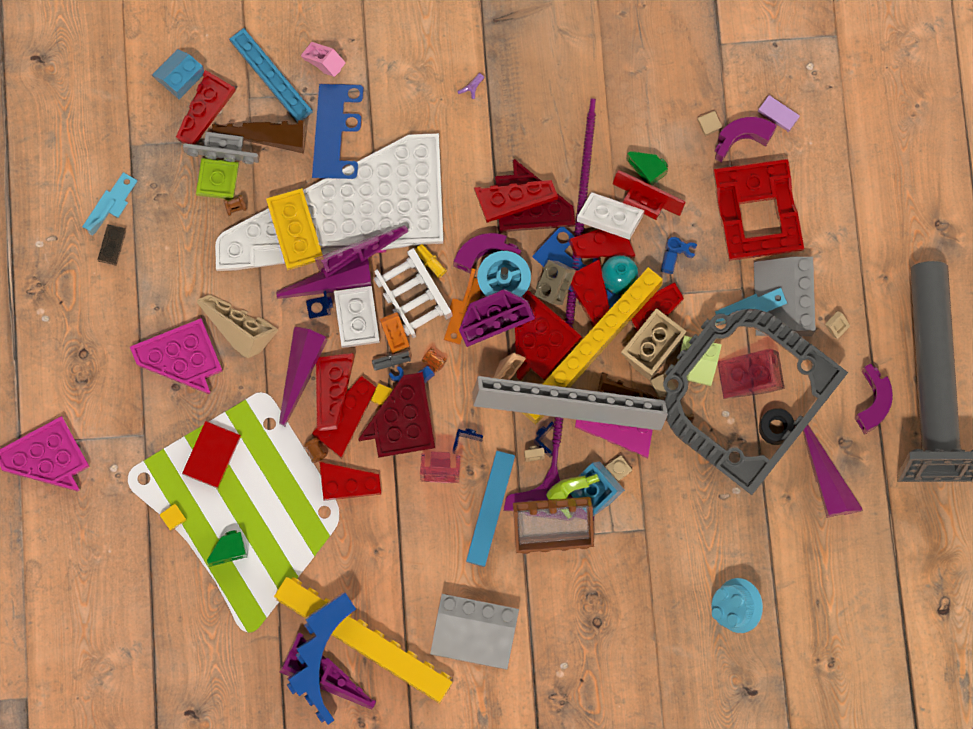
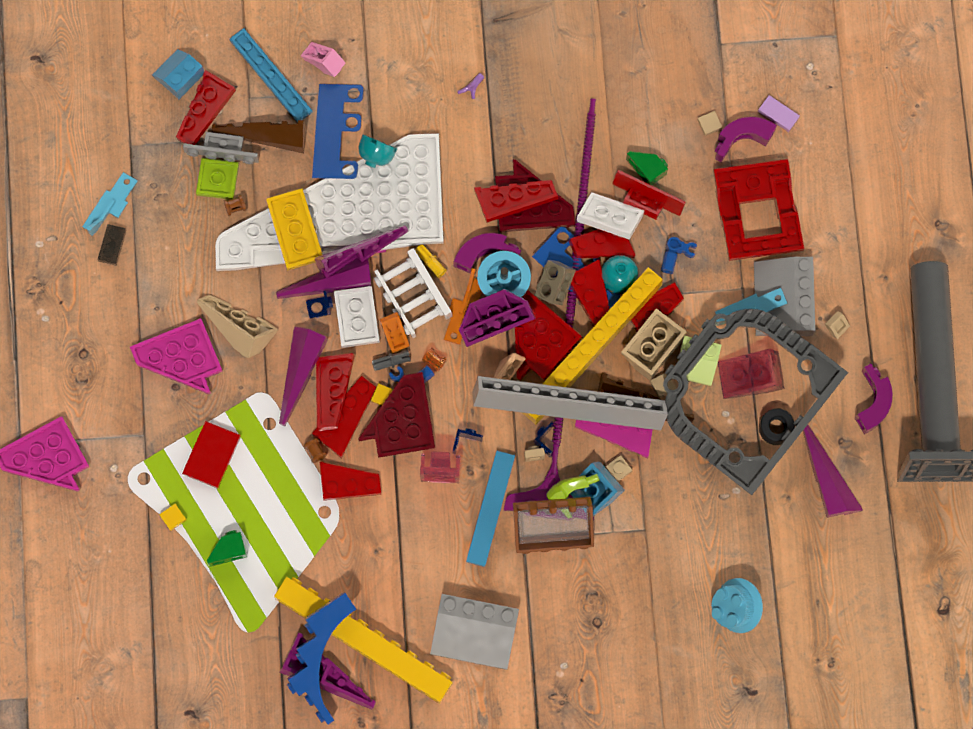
none -> teal cylinder [358,134,397,168]

